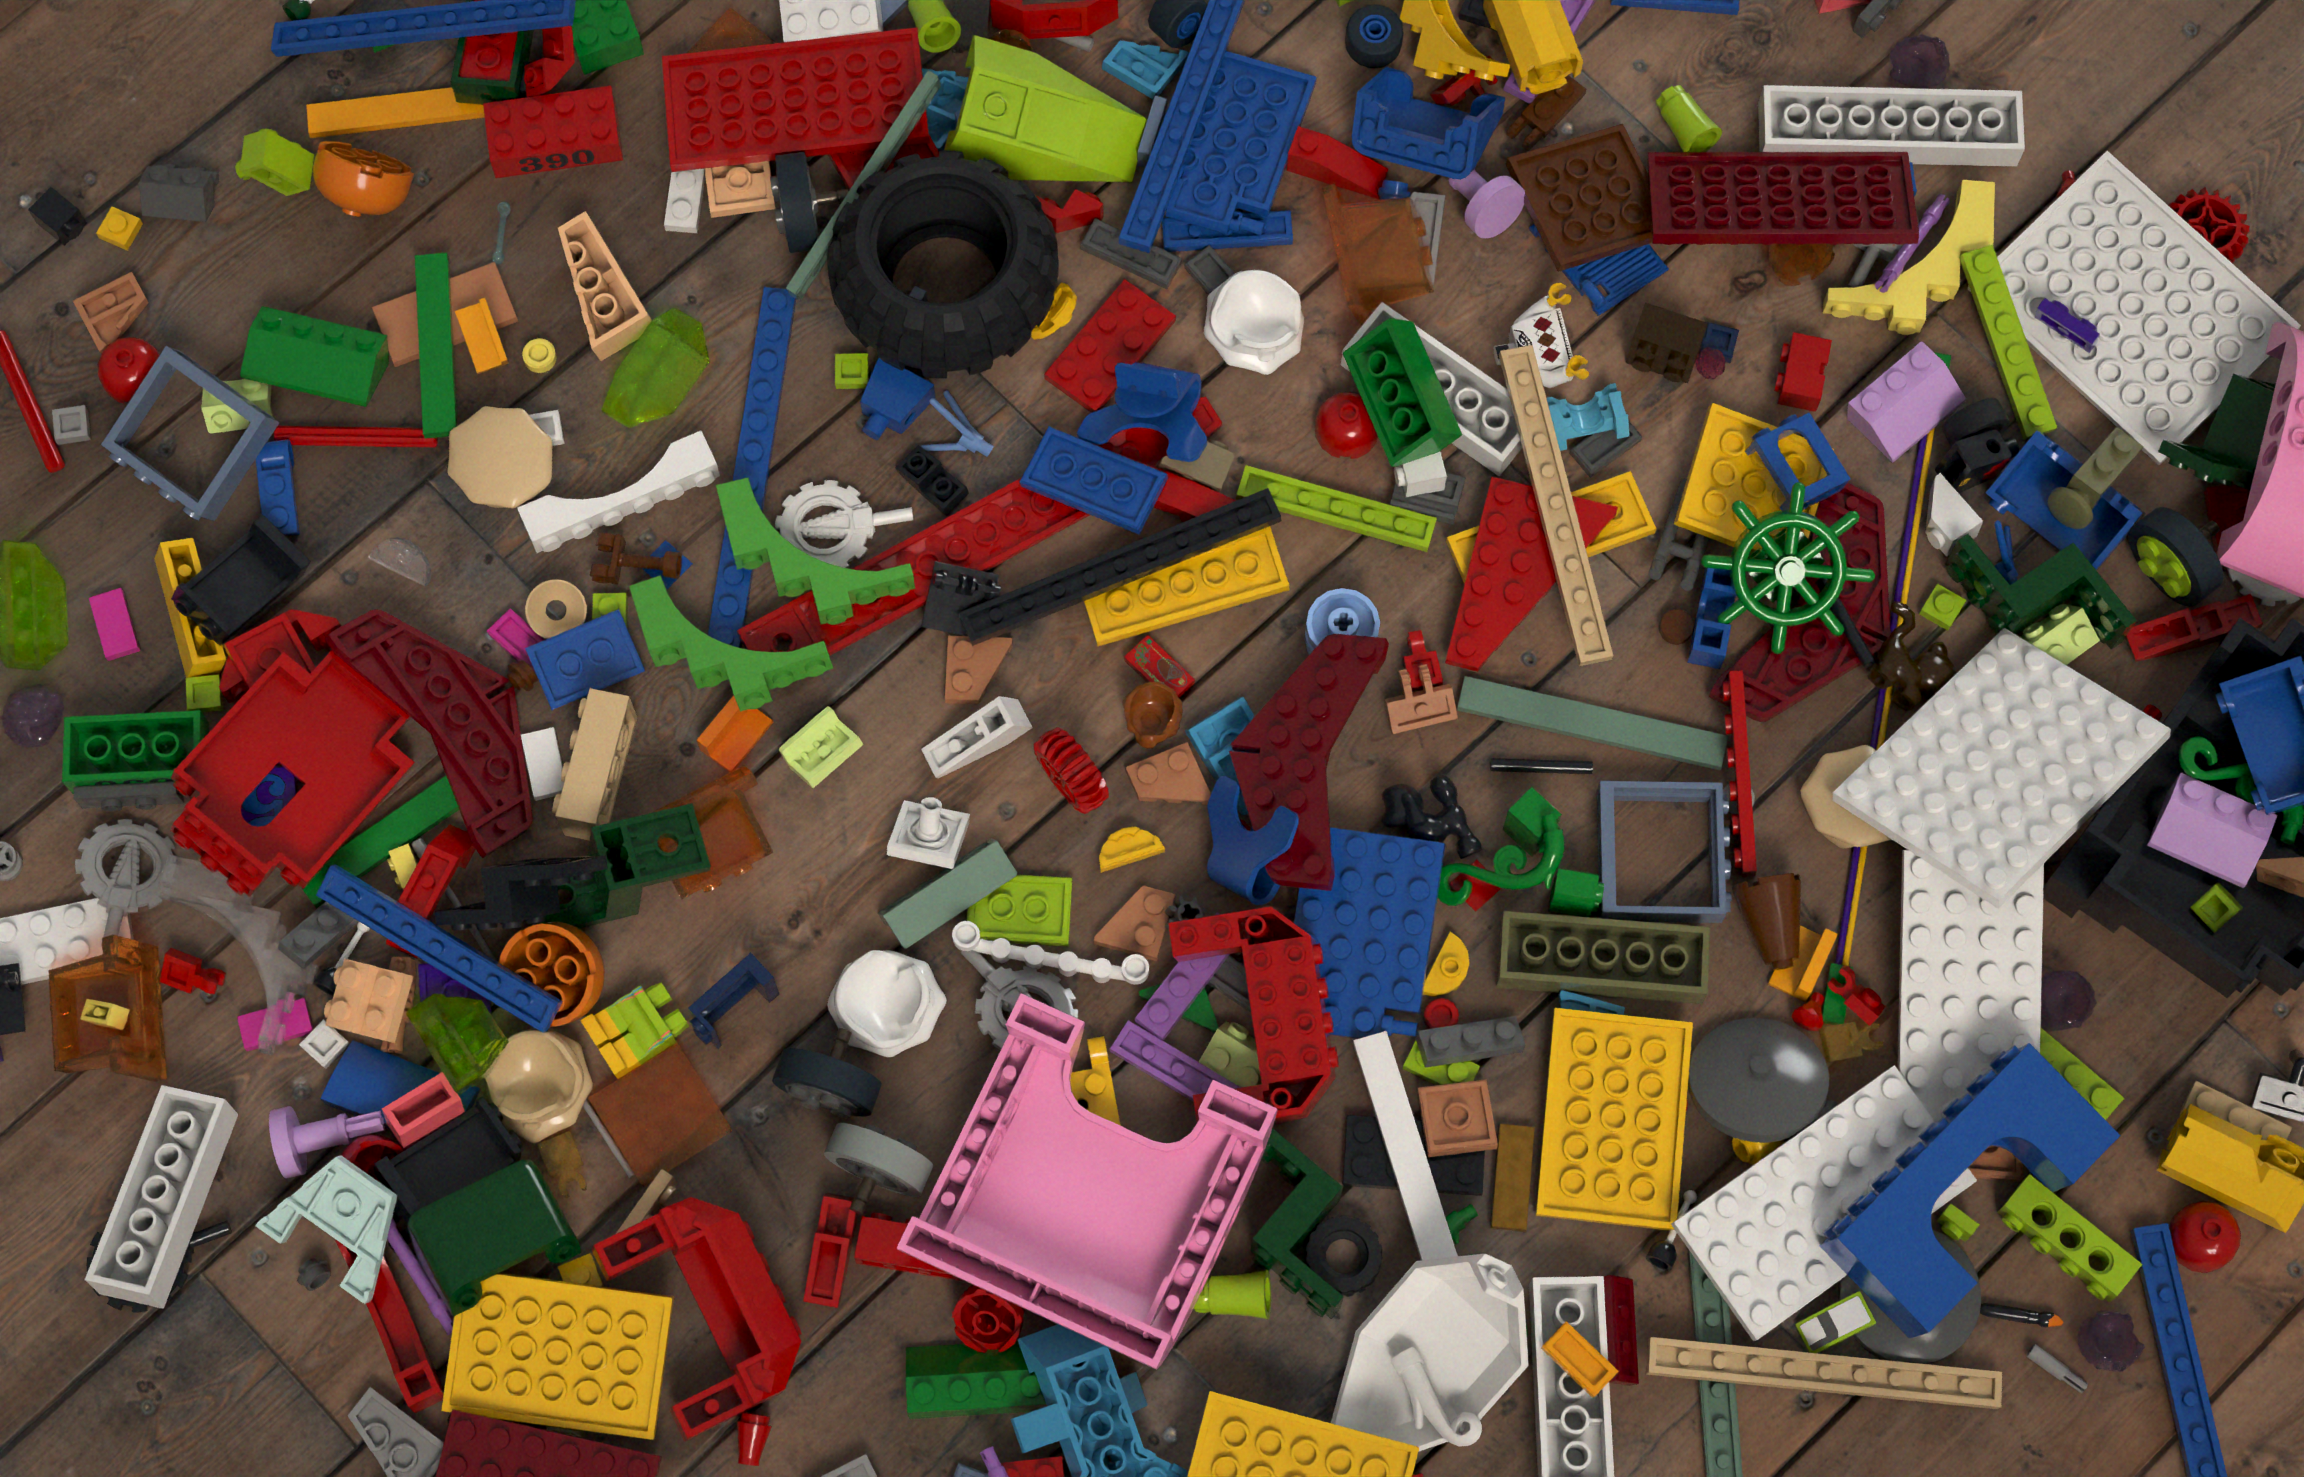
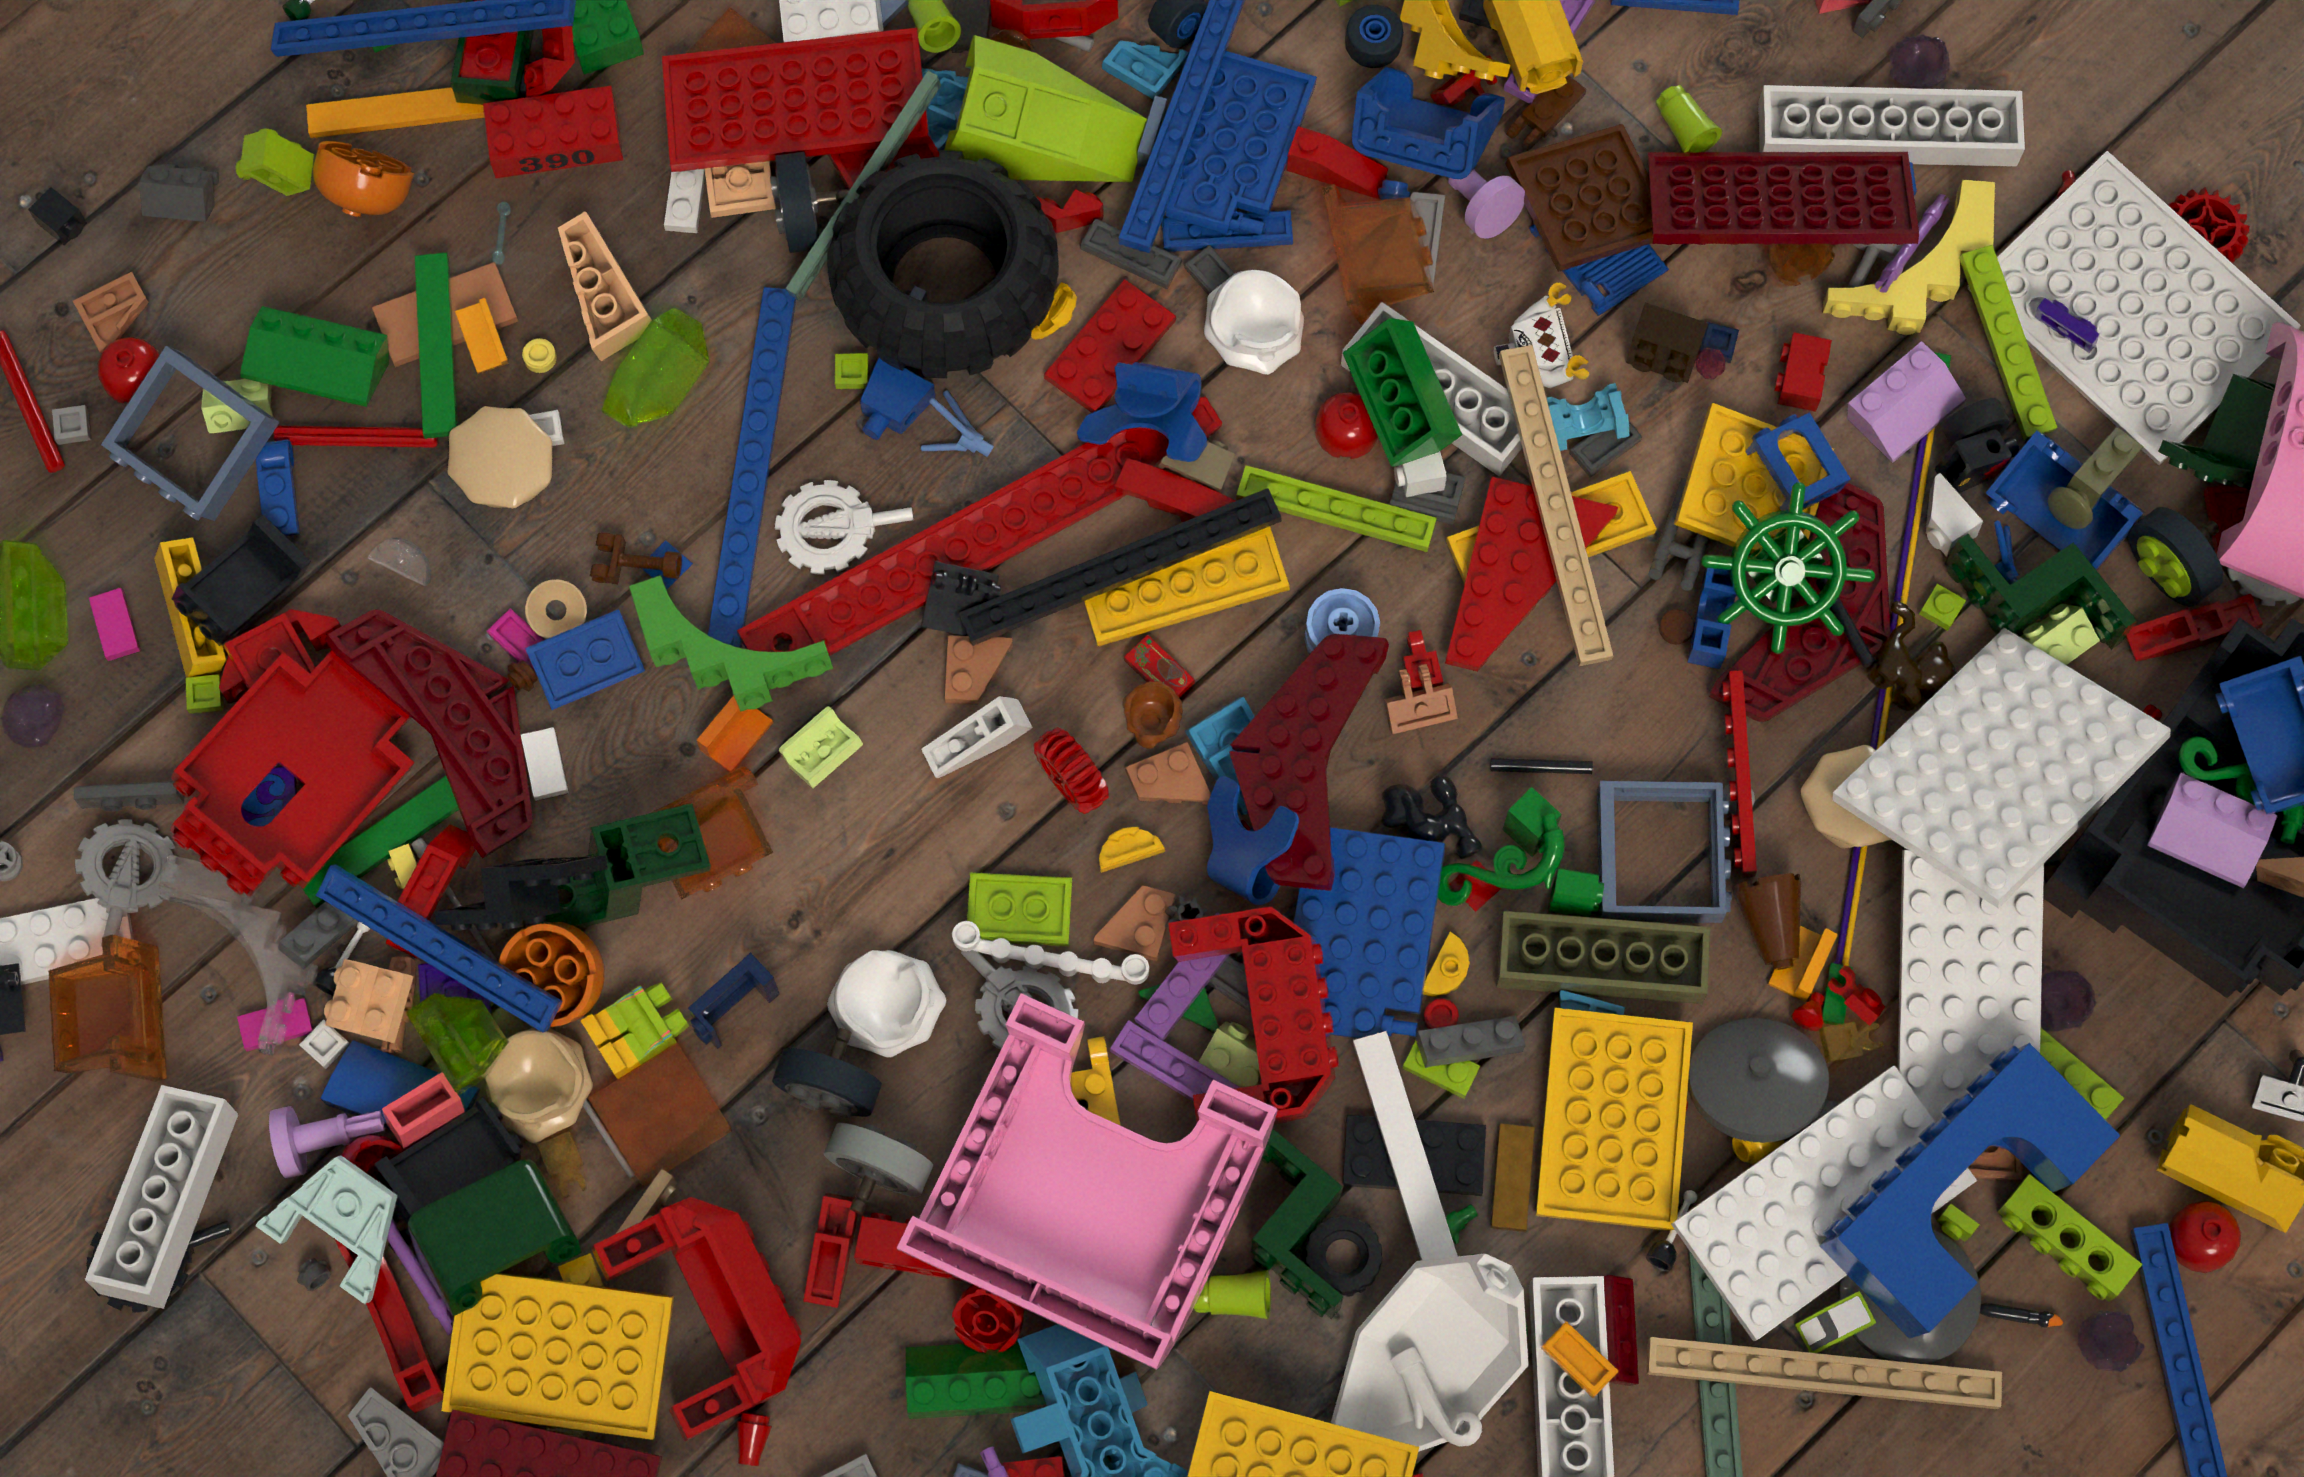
green brick [62,710,209,794] -> none
light yellow piece [80,999,130,1030] -> none
yellow plate [96,207,143,251] -> none
red plate [160,948,226,994] -> none
white arch [517,431,720,553] -> none
tan brick [552,688,637,841] -> none
lime plate [592,593,628,627] -> none
bright green arch [716,478,915,625] -> none
sand green panel [878,838,1017,948] -> none
white plate [887,797,970,869] -> none
black slope [895,445,969,516] -> none
blue tile [1020,426,1168,535] -> none
nougat tile [1417,1079,1498,1157] -> none
sand green tile [1457,676,1728,770] -> none
light grey pin [2026,1344,2088,1393] -> none
tan plate [2179,1081,2292,1140] -> none
lime slope [2190,883,2243,933] -> none

